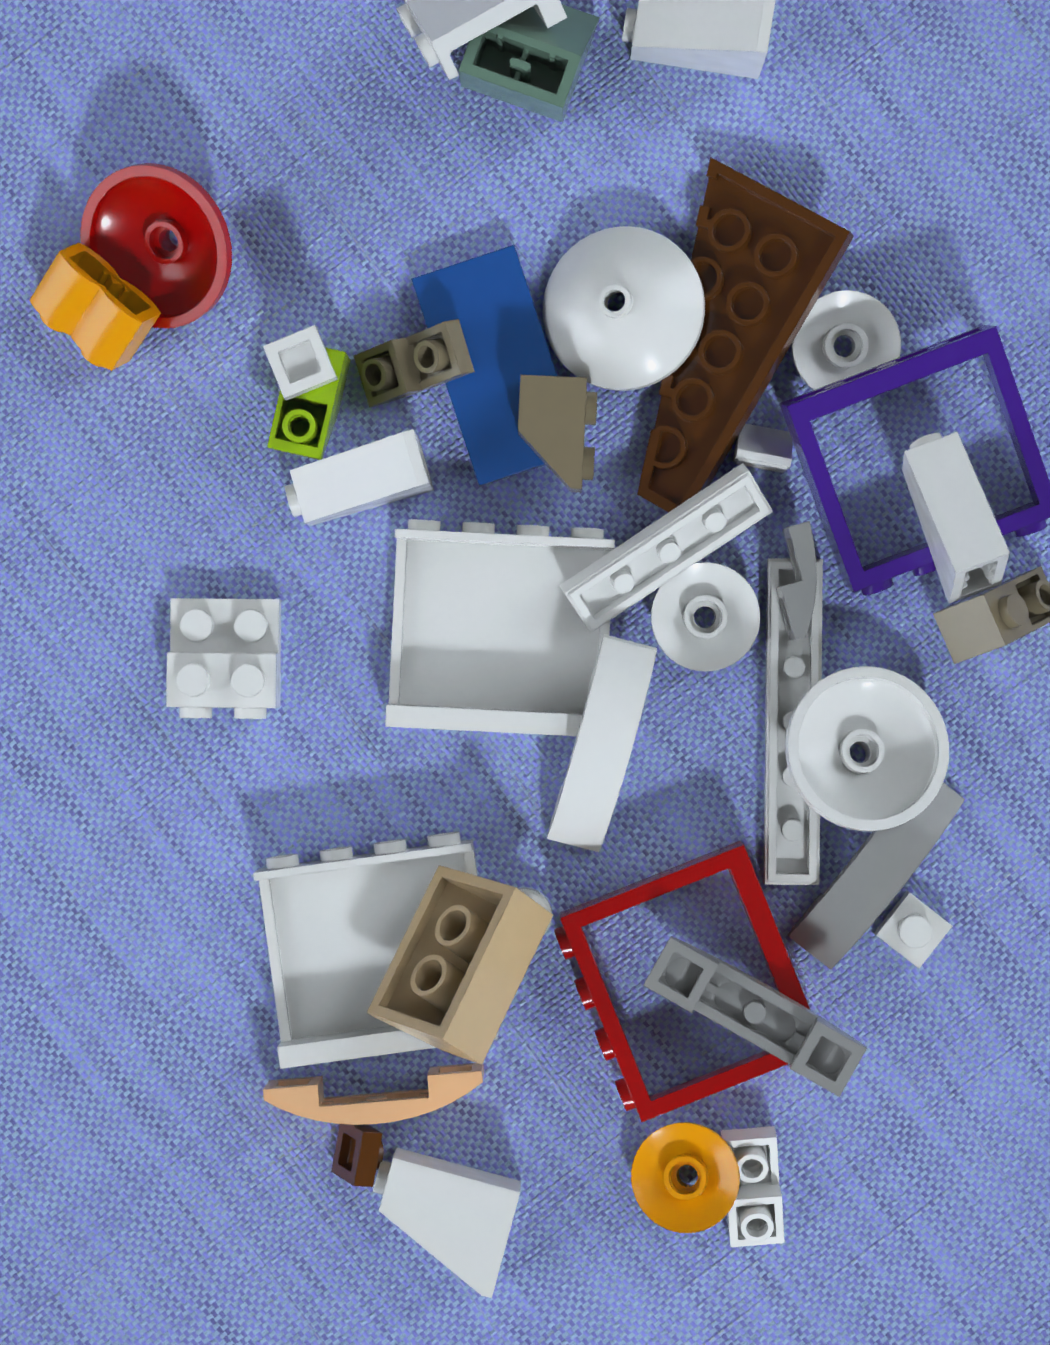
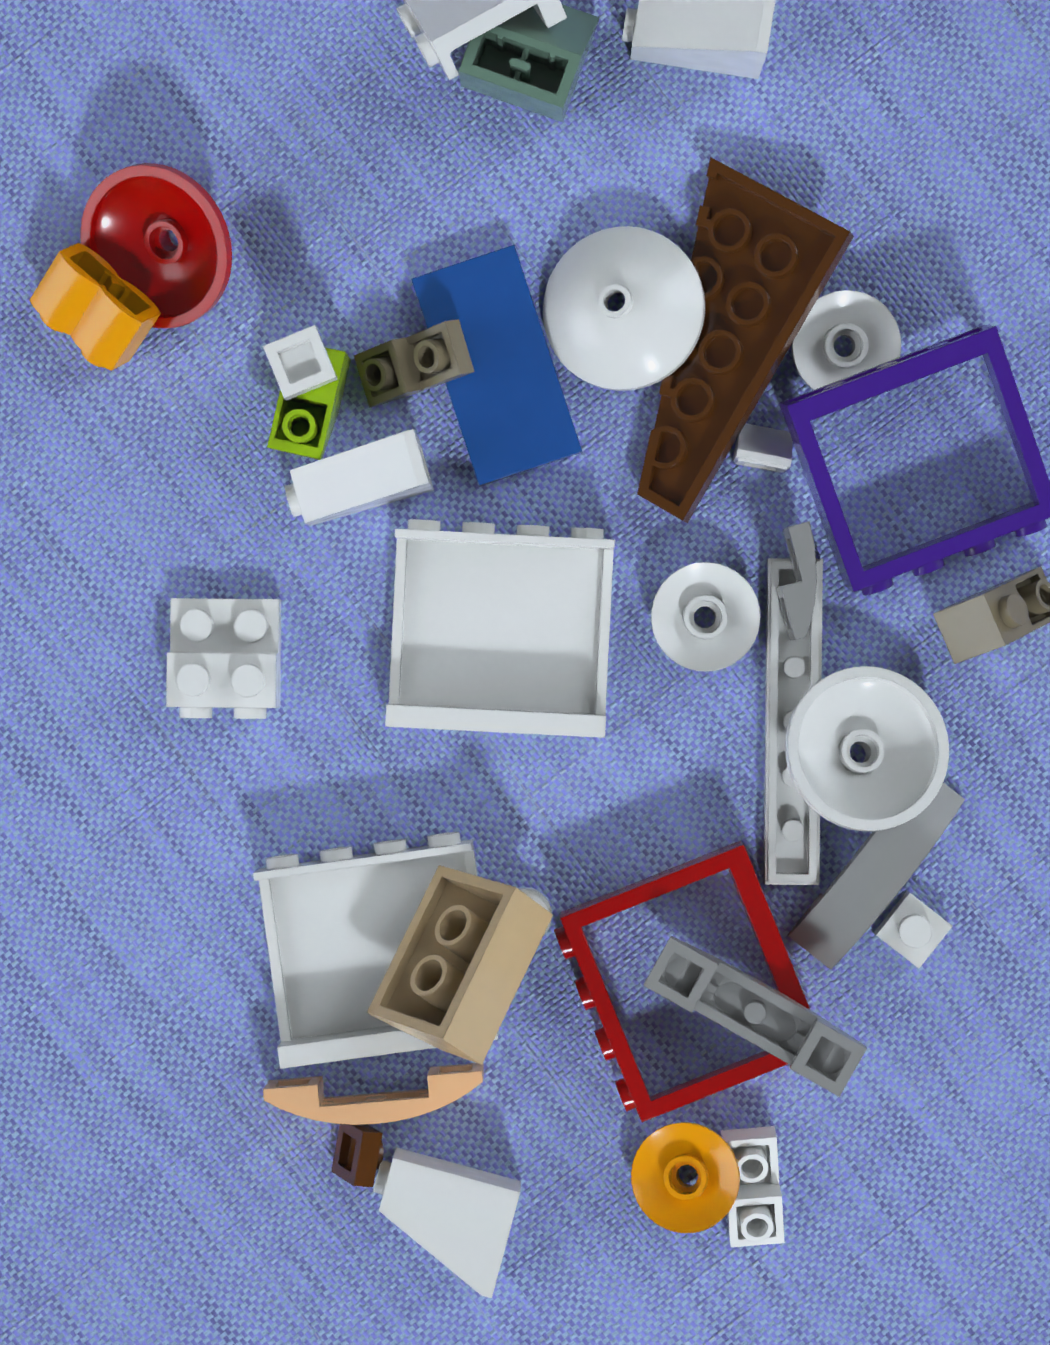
dark tan slope [518,375,597,492] -> none
white slope [547,634,657,852] -> none
white tile [559,463,773,633] -> none
white slope [902,431,1010,604] -> none

